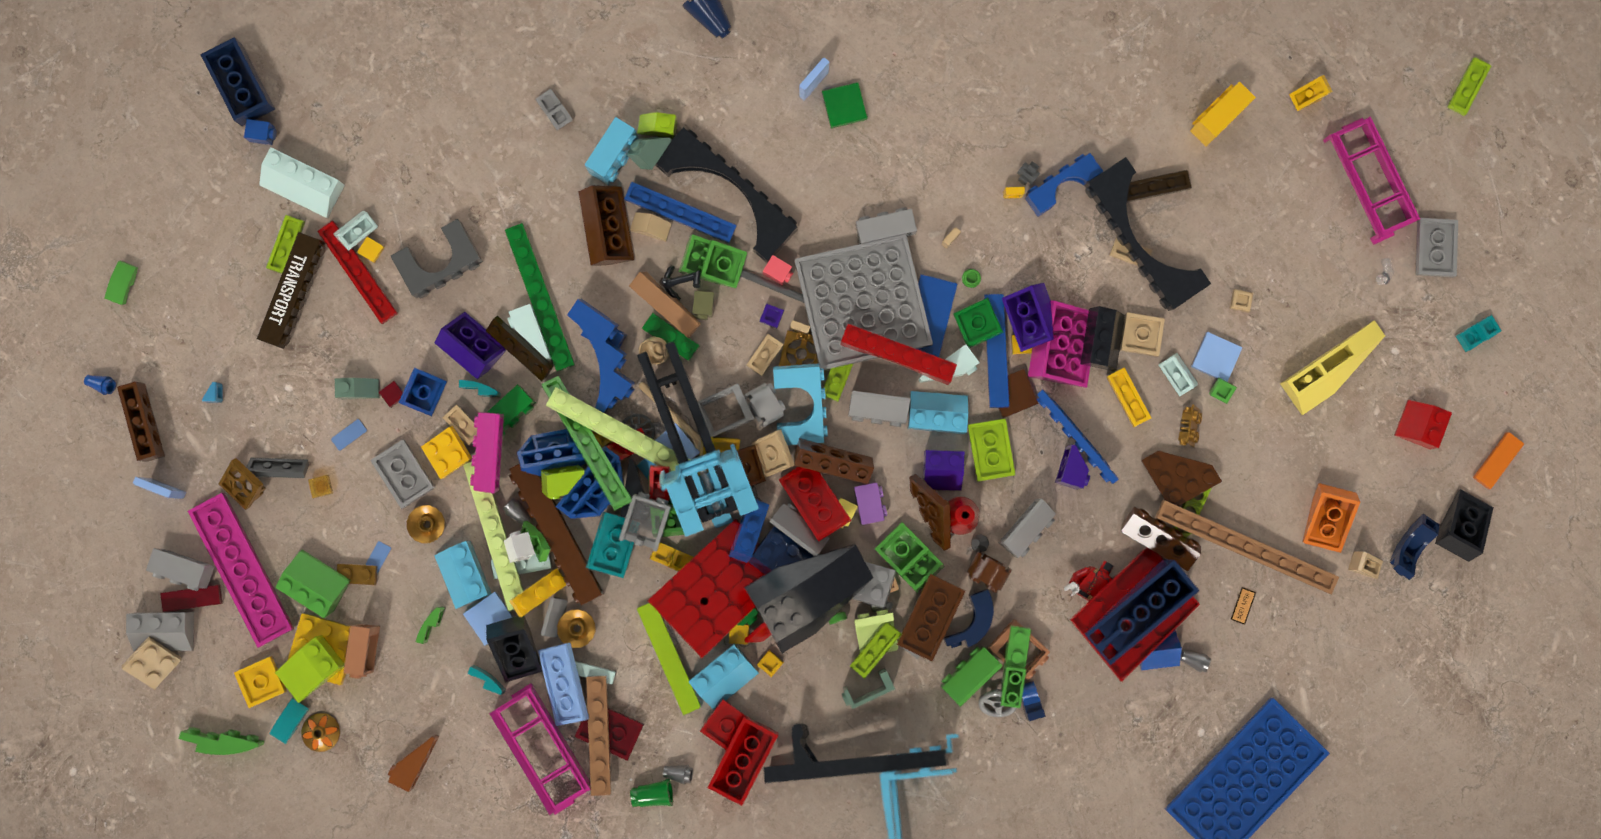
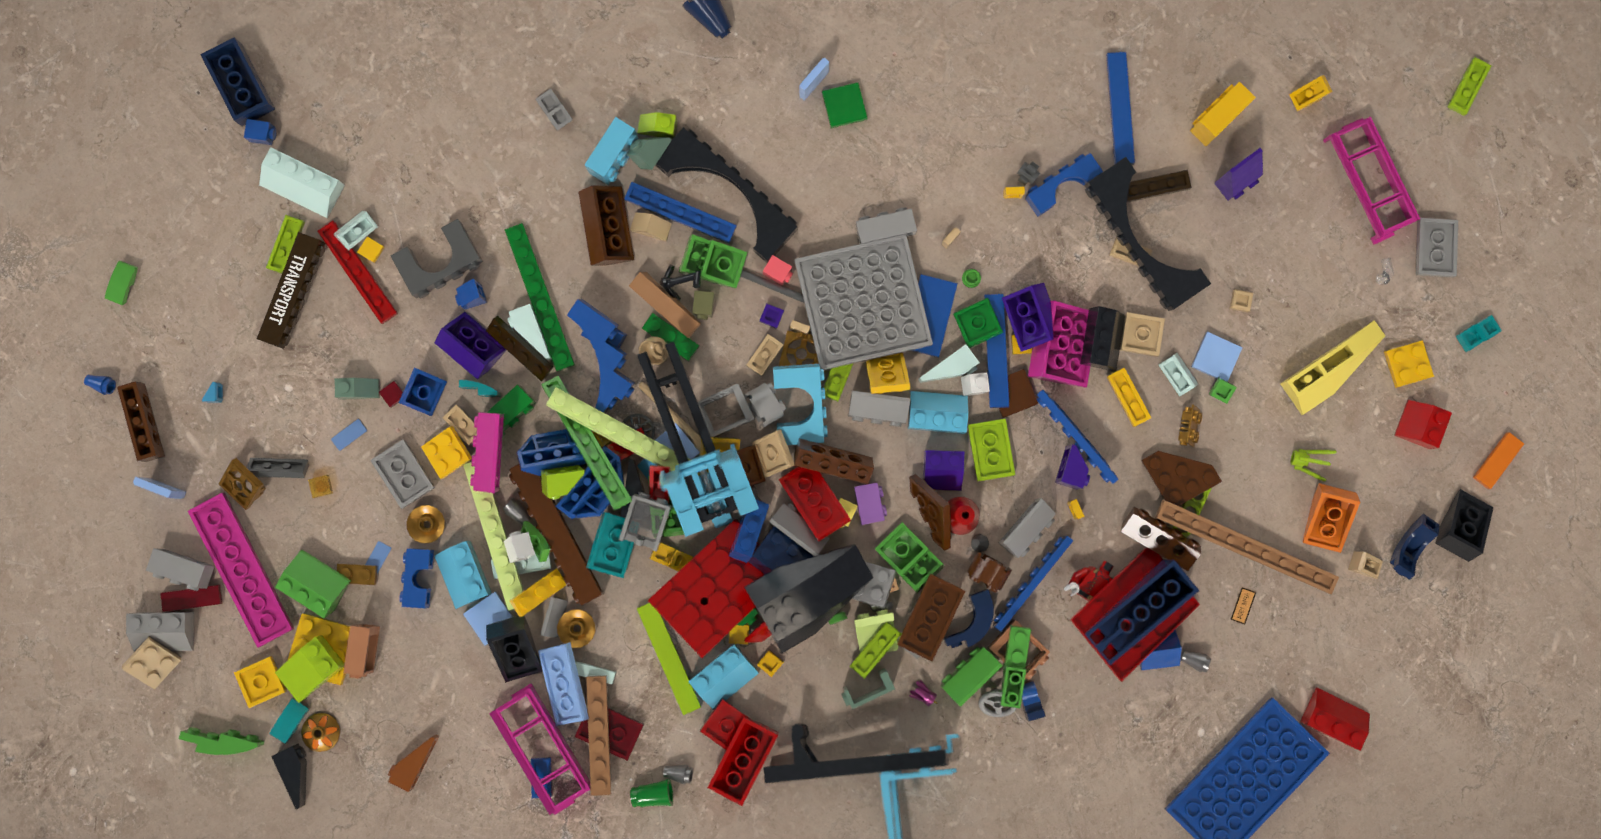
bright green slope [415,606,445,644] -> none
teal slope [467,665,506,695] -> none
red arch [840,324,957,385] -> none
none -> black slope [271,743,307,810]
none -> blue arch [399,548,434,609]
none -> blue slope [455,279,487,310]
none -> blue tile [531,757,552,798]
none -> yellow plate [865,352,910,394]
none -> flat silver piece [909,680,938,707]
none -> white brick [961,372,990,396]
none -> blue plate [993,536,1073,631]
none -> yellow tile [1067,499,1085,520]
none -> blue tile [1106,52,1135,164]
none -> dark purple slope [1214,148,1263,201]
none -> lime plant [1290,448,1337,482]
none -> red slope [1300,687,1370,751]
none -> yellow plate [1384,340,1434,388]

